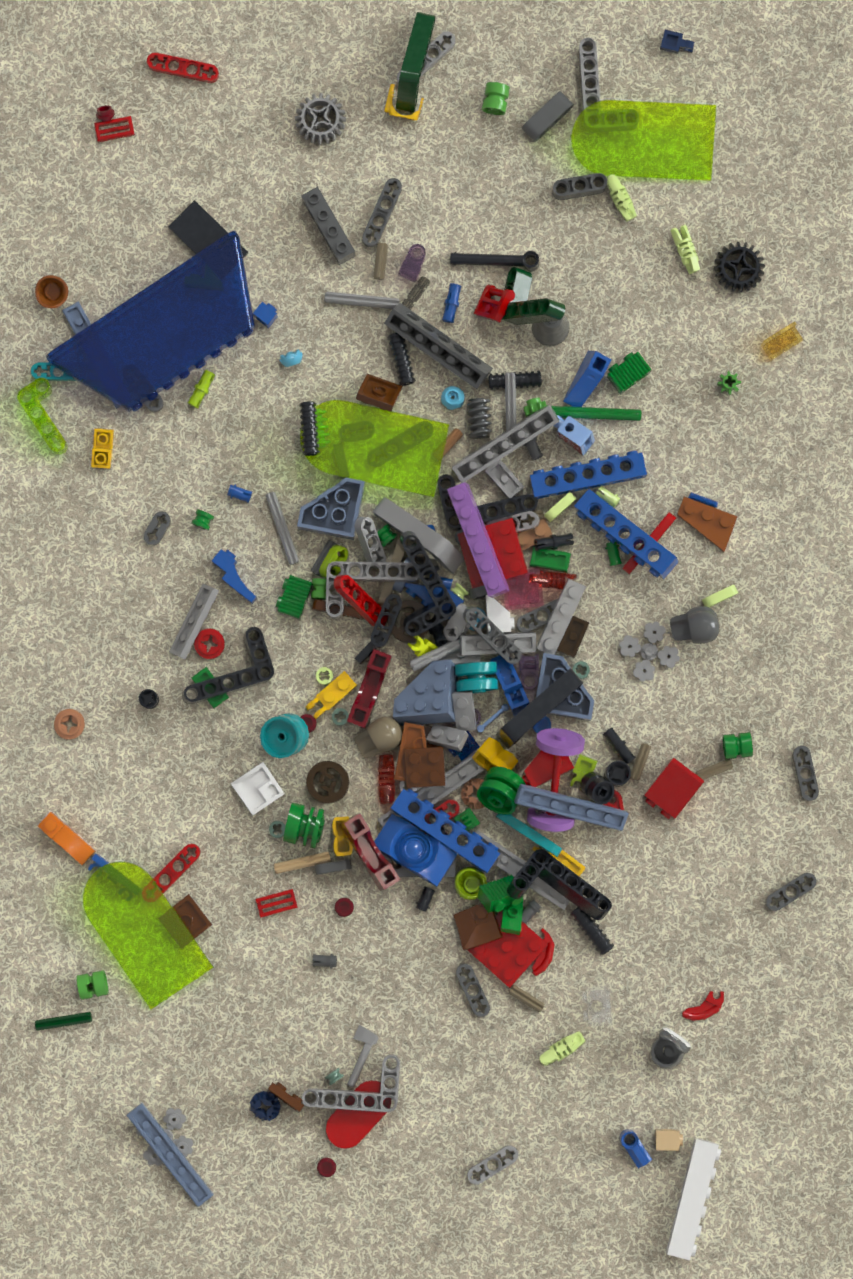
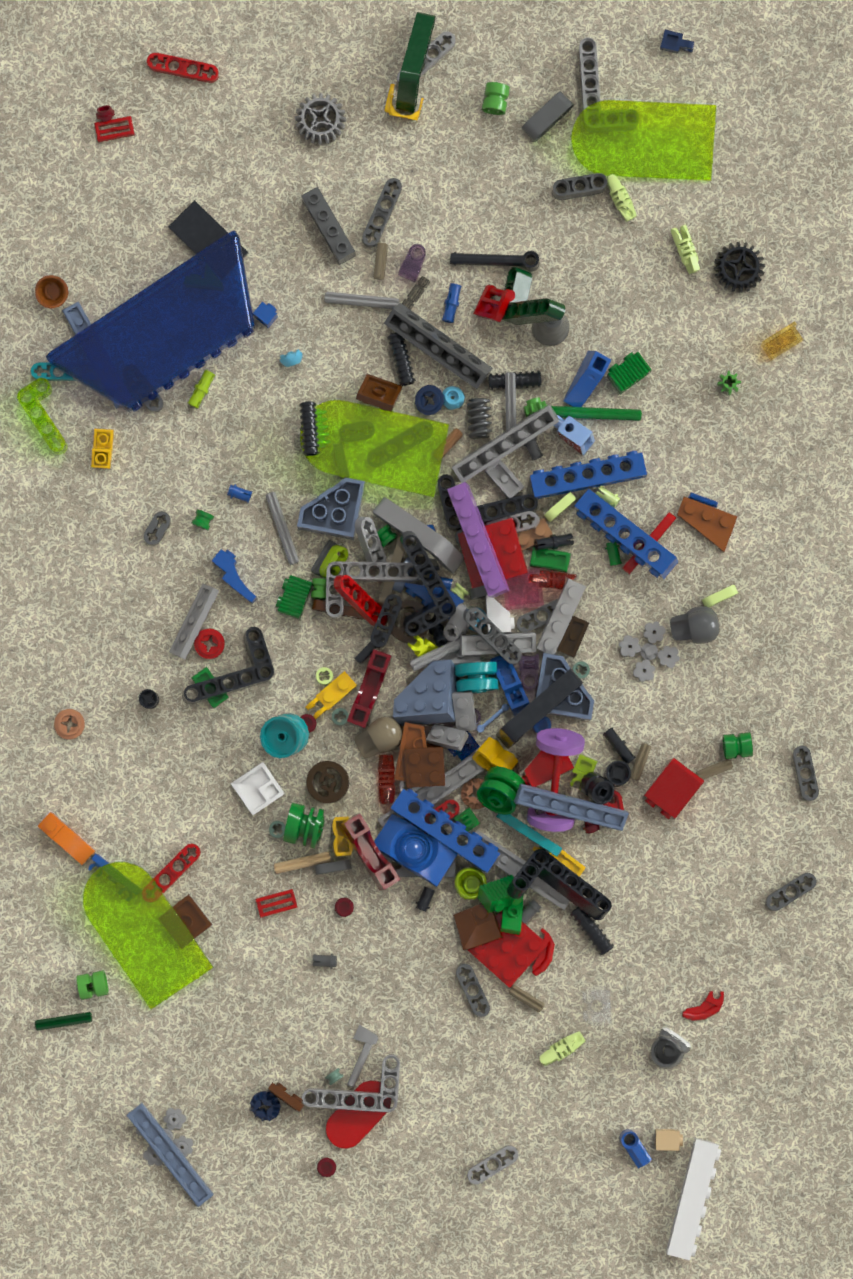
none -> dark blue gear [415,385,445,416]
none -> dark red plate [581,821,600,834]

